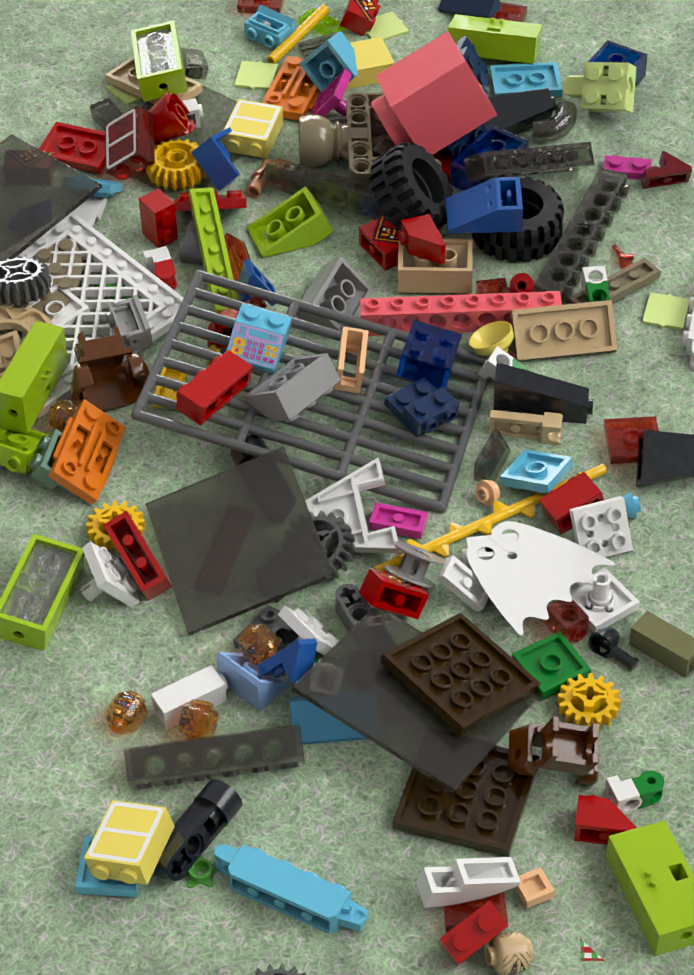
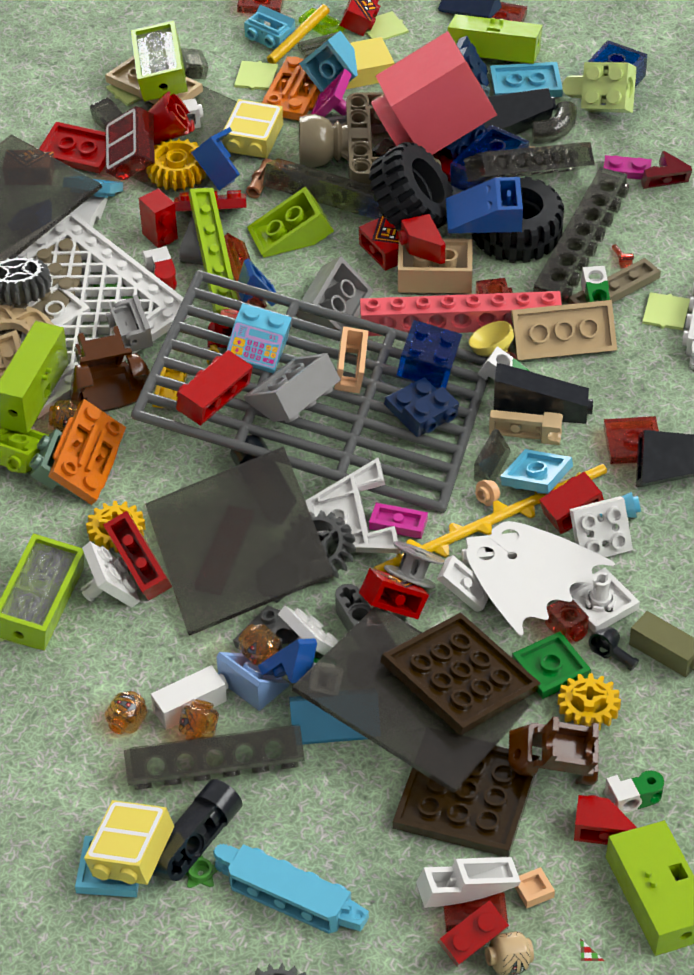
red cone [510,273,534,293] -> none

